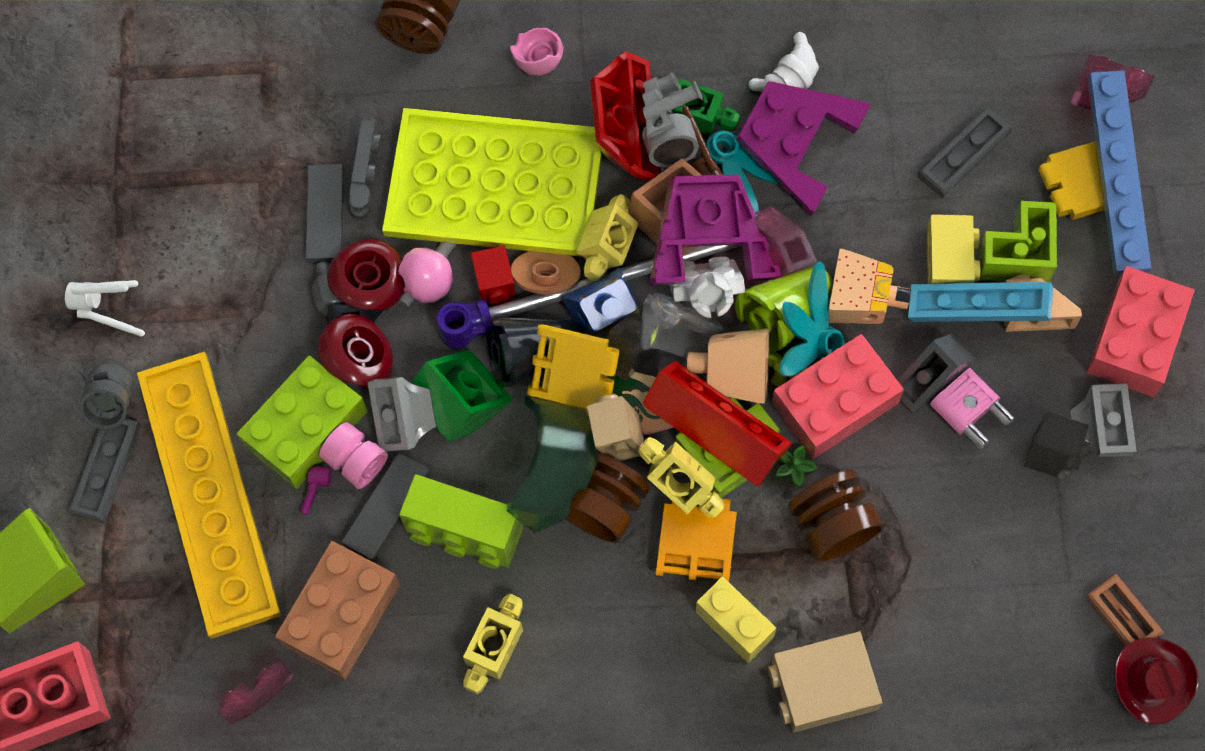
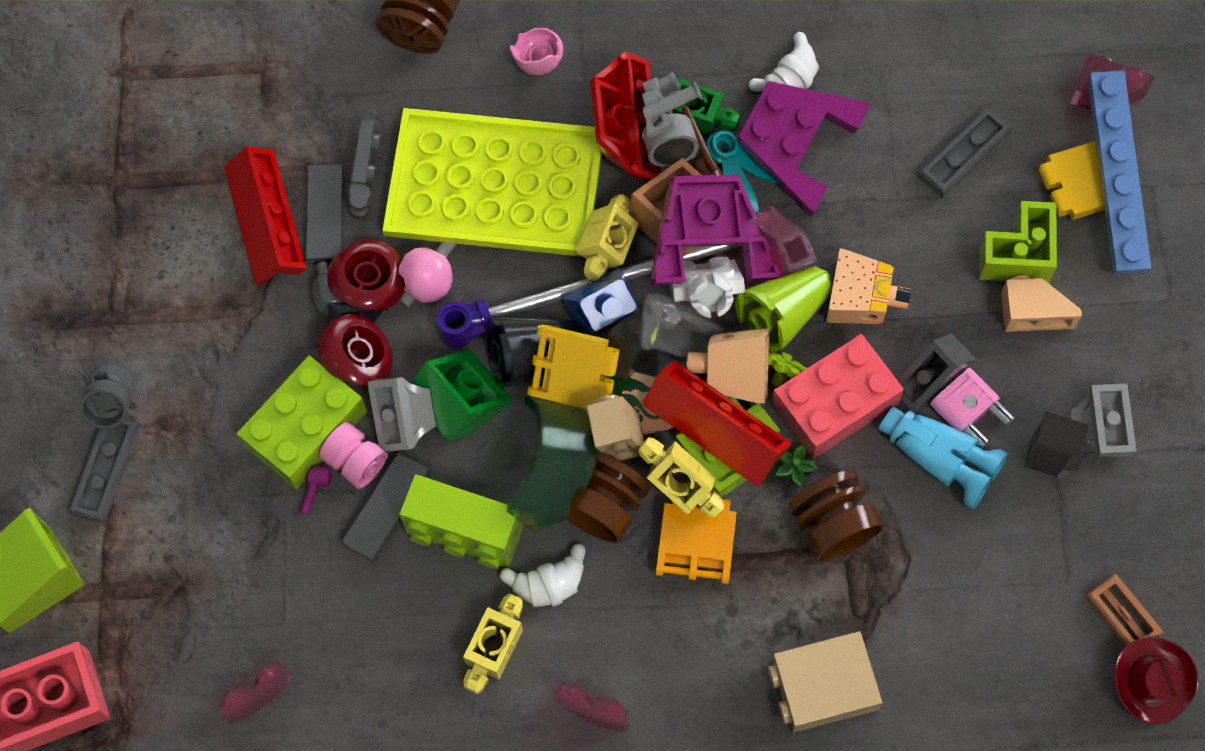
white plant [65,280,145,337] -> none
yellow plate [137,352,282,639] -> none
nougat brick [275,541,400,680] -> none
red brick [471,245,516,304] -> none
nougat dish [511,251,581,294] -> none
light yellow brick [696,576,776,663] -> none
teal plant [780,261,845,376] -> none
medium azure plate [908,282,1054,322] -> none
light yellow brick [927,215,980,284] -> none
coral brick [1086,266,1195,397] -> none
none -> red panel [224,146,307,285]
none -> white piece [500,544,586,607]
none -> clear pink slope [553,682,629,732]
none -> medium azure piece [878,406,1008,510]

